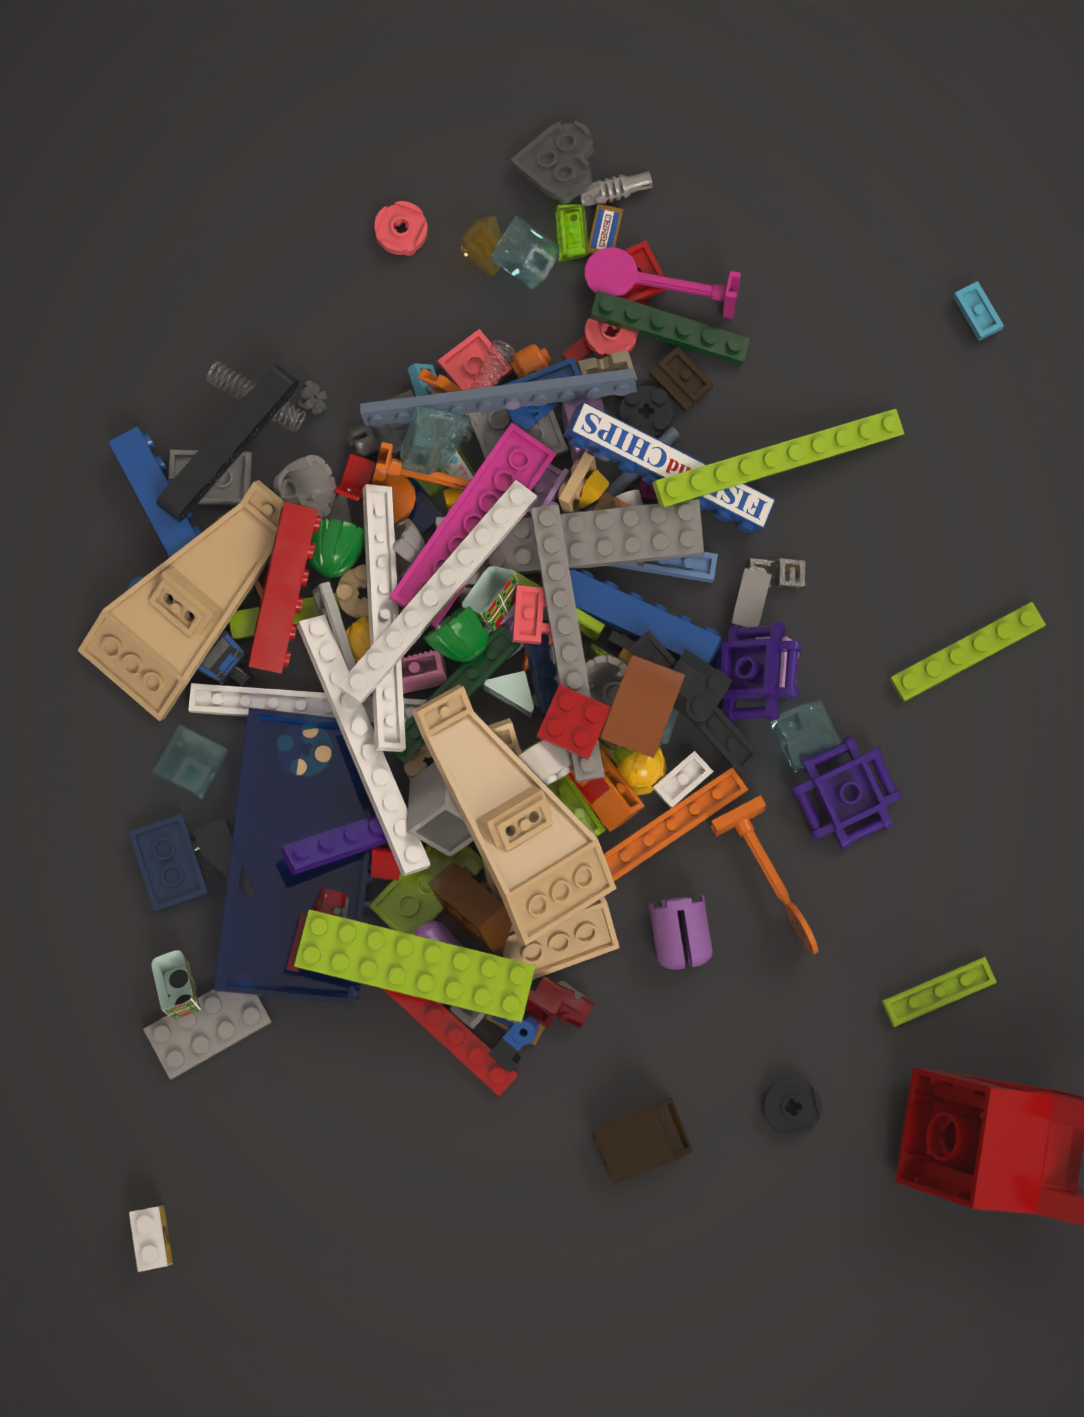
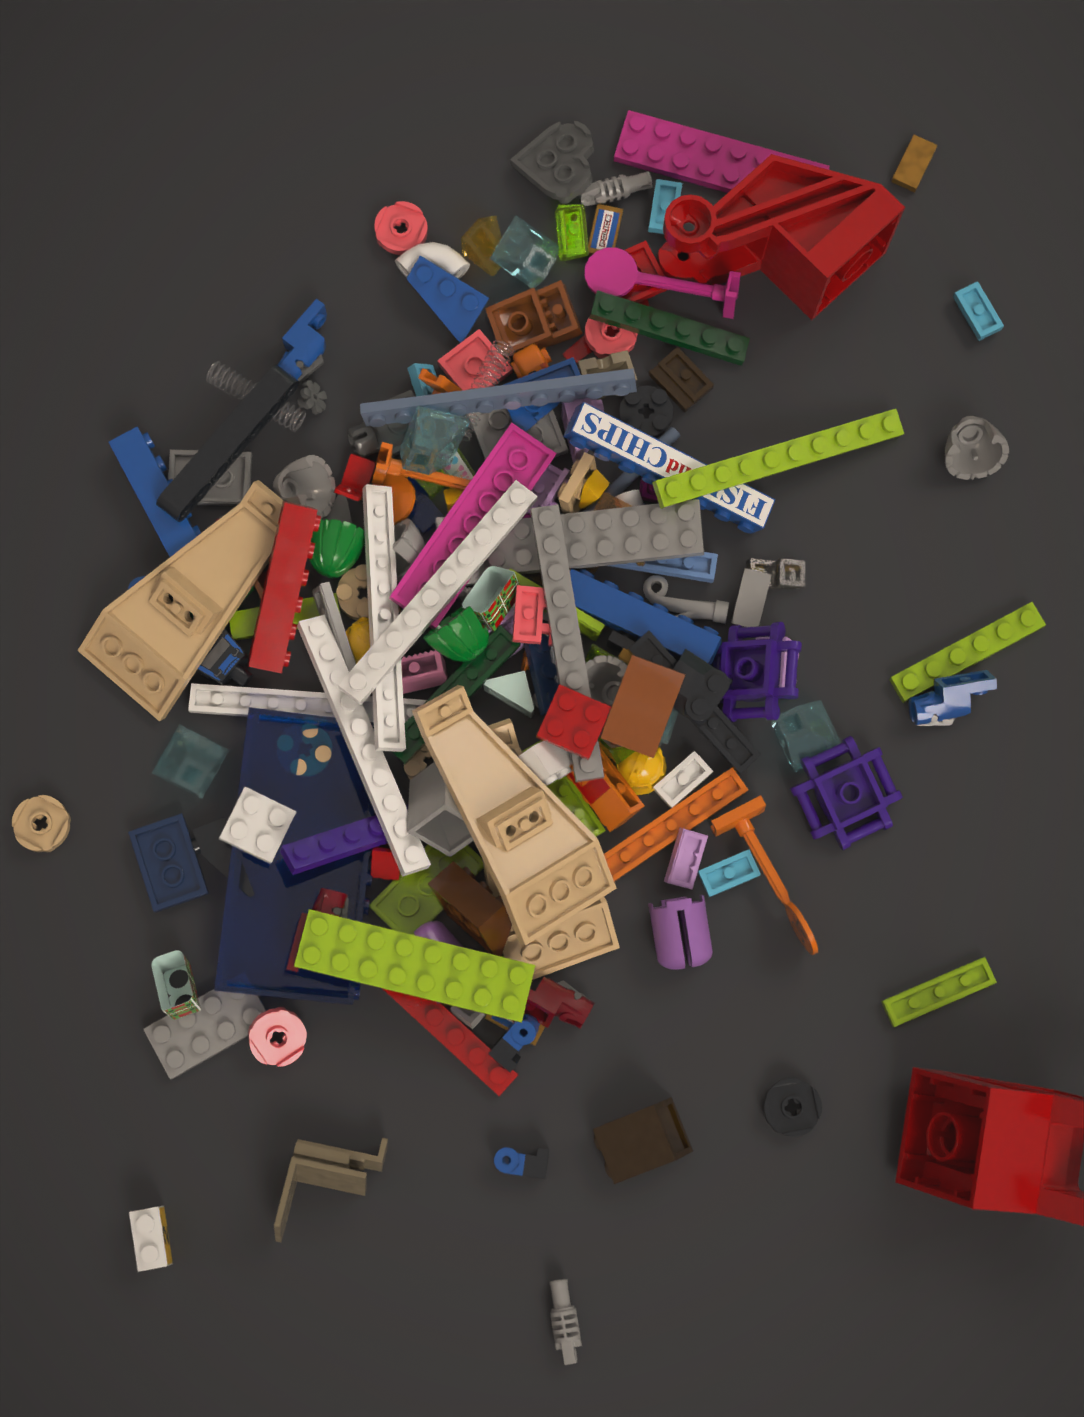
none -> tan plate [12,795,71,852]
none -> white plate [219,787,296,864]
none -> coral plate [248,1007,307,1067]
none -> dark tan piece [274,1138,388,1242]
none -> blue plate [278,298,327,384]
none -> white cylinder [395,242,470,279]
none -> blue wing [407,255,490,343]
none -> dark orange slope [485,280,583,357]
none -> leg [494,1147,549,1179]
none -> light grey hinge [549,1279,582,1365]
none -> dark pink plate [614,110,830,193]
none -> light grey plant [643,575,729,624]
none -> medium azure plate [648,179,682,234]
none -> red piece [657,154,905,320]
none -> lavender plate [664,828,708,890]
none -> medium azure plate [697,849,761,898]
none -> pearl gold tile [891,135,938,193]
none -> blue plate [909,670,997,726]
none -> light grey hair [945,416,1009,480]

